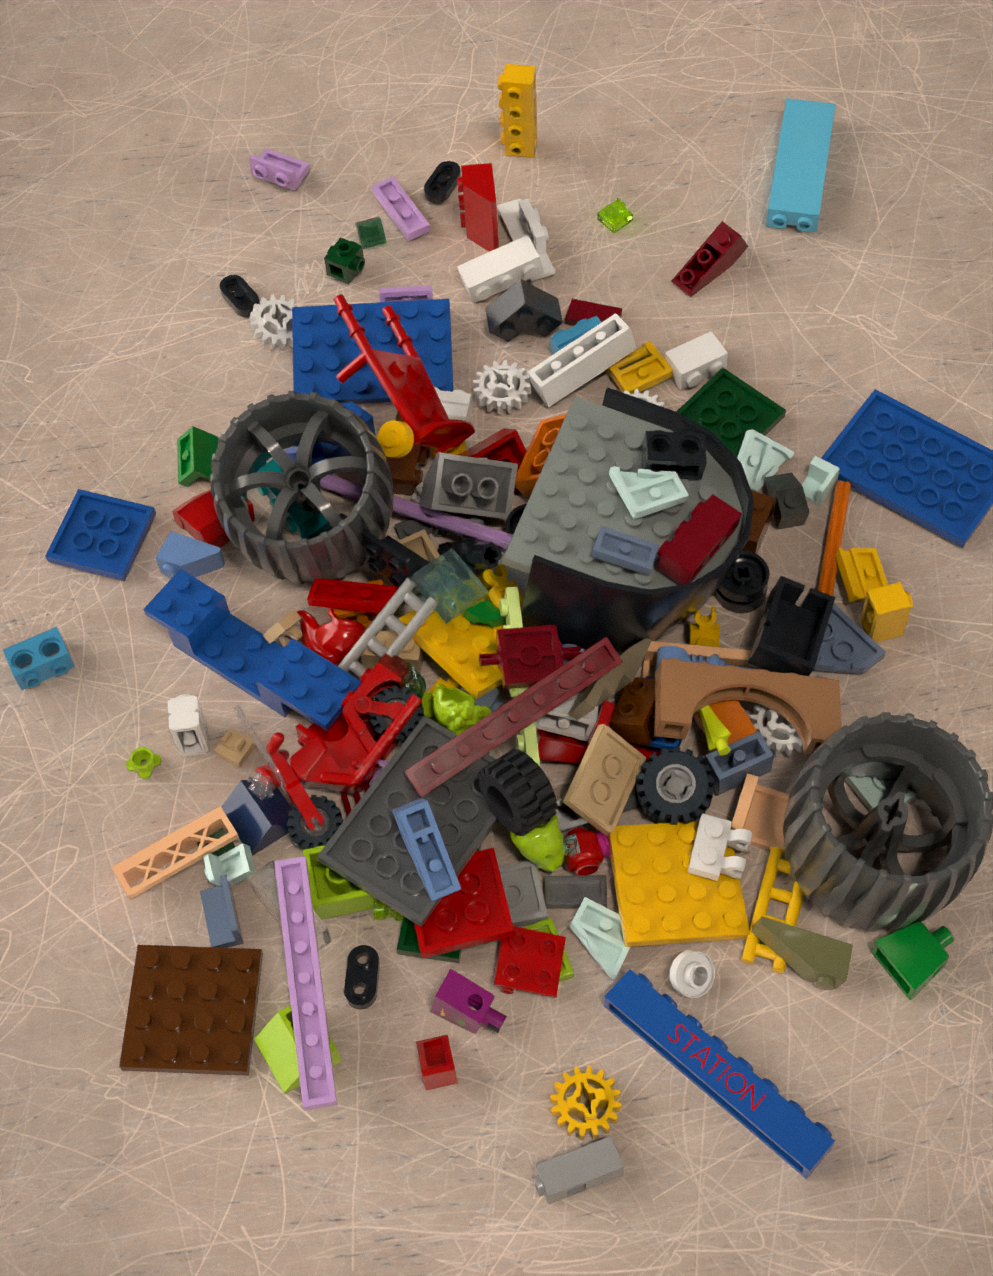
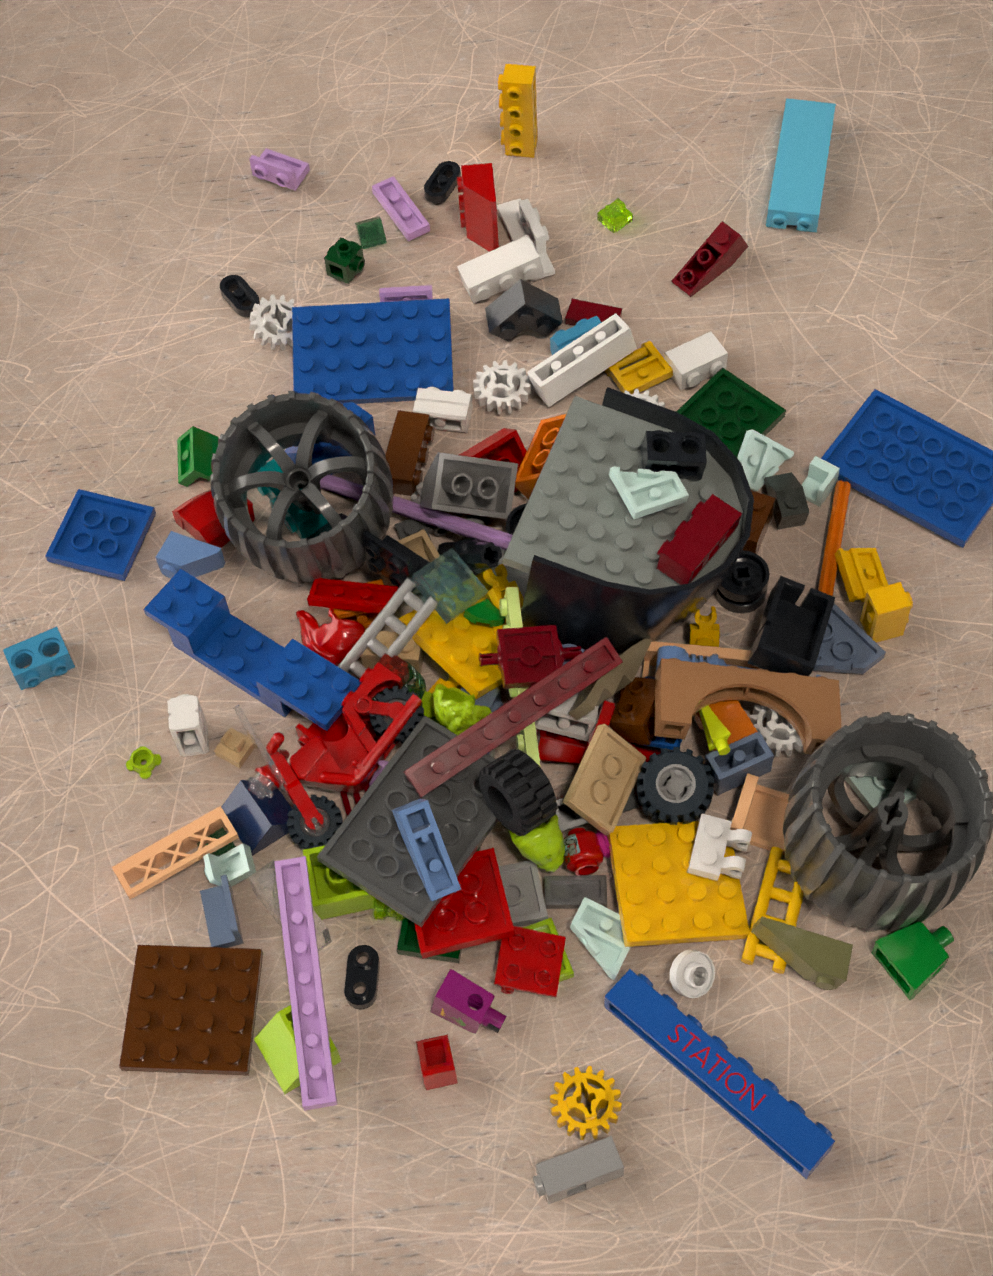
tan tile [263,610,303,647] -> none
red piece [333,294,475,458] -> none
sand blue plate [591,526,659,576] -> none

